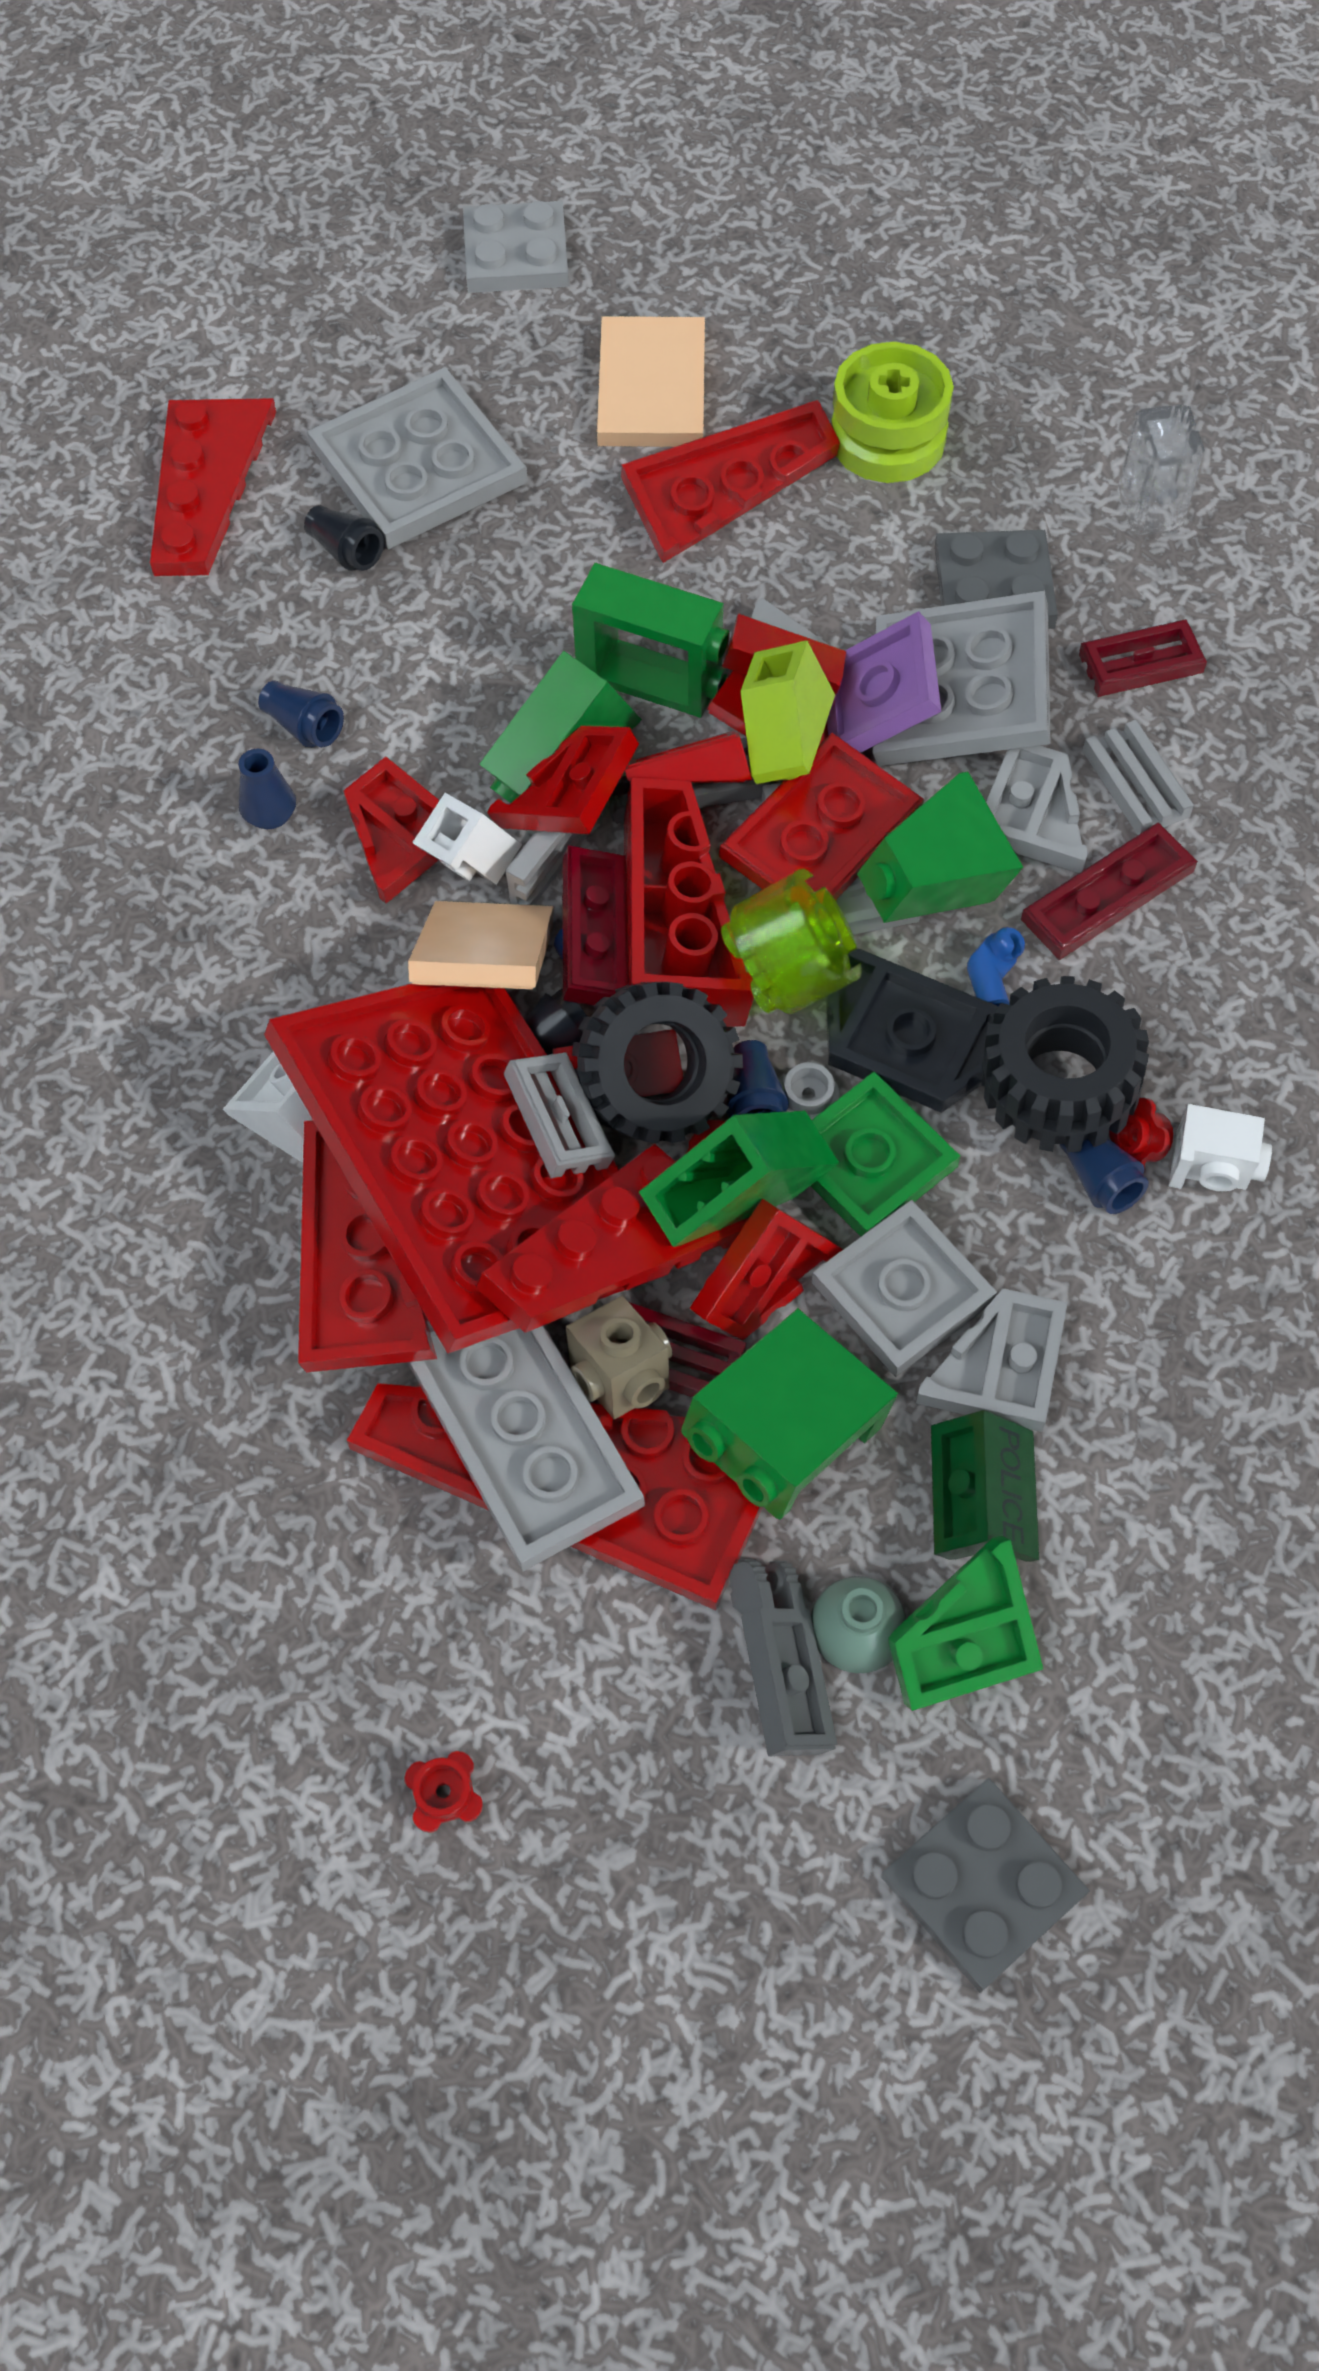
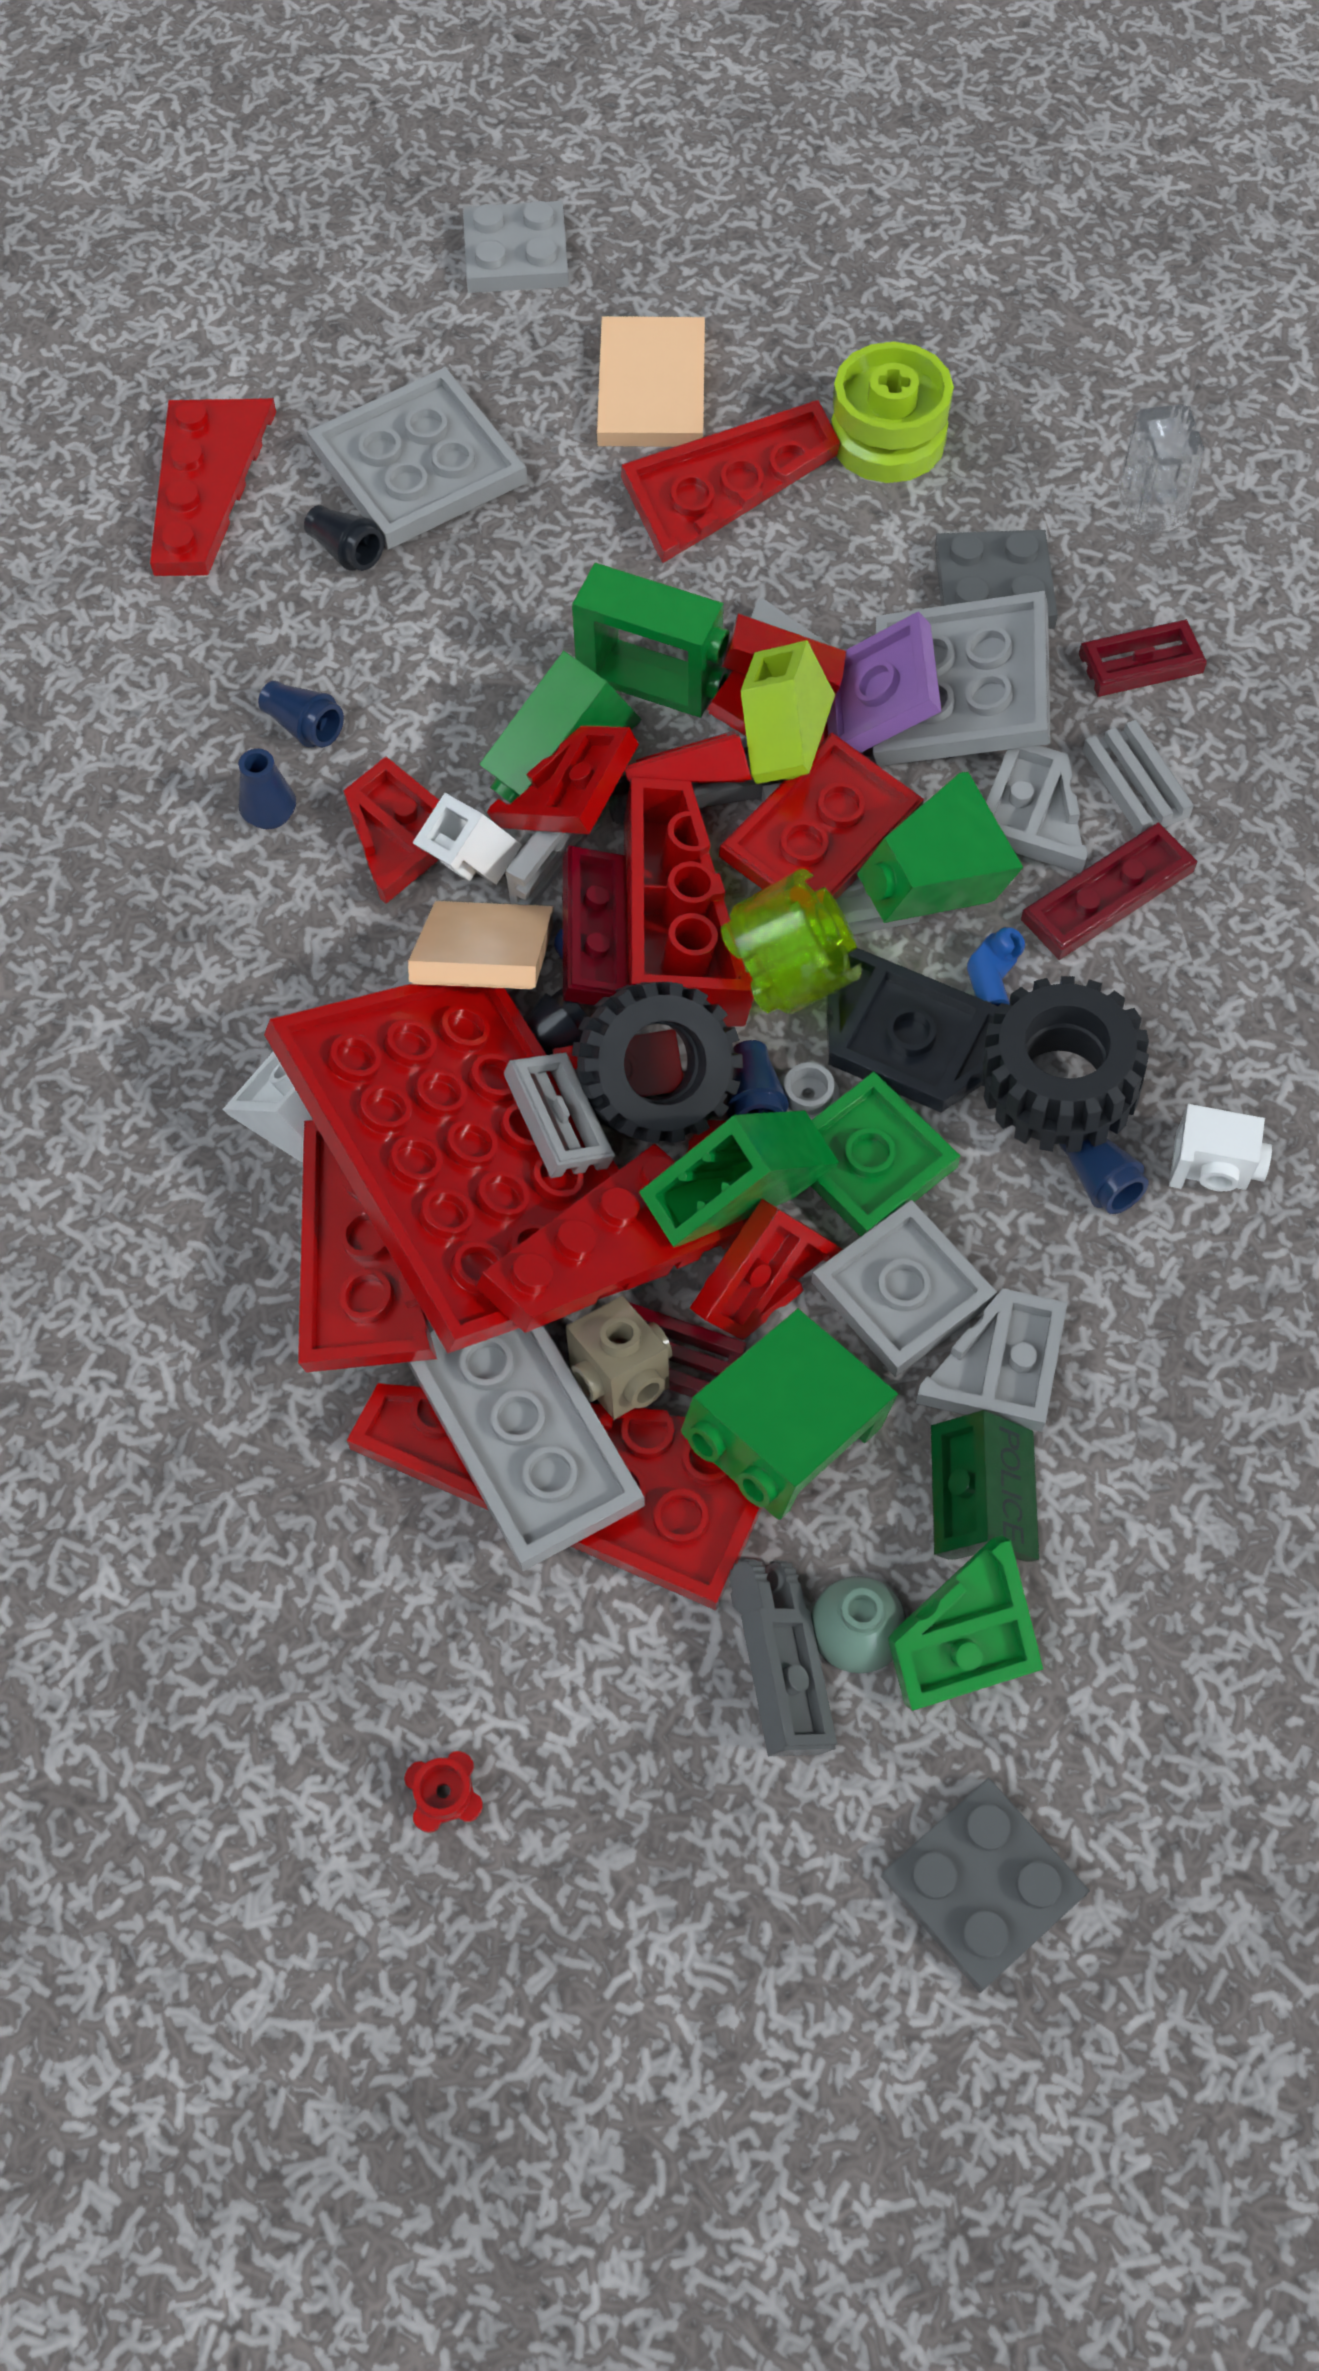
red plate [1109,1098,1173,1168] -> none

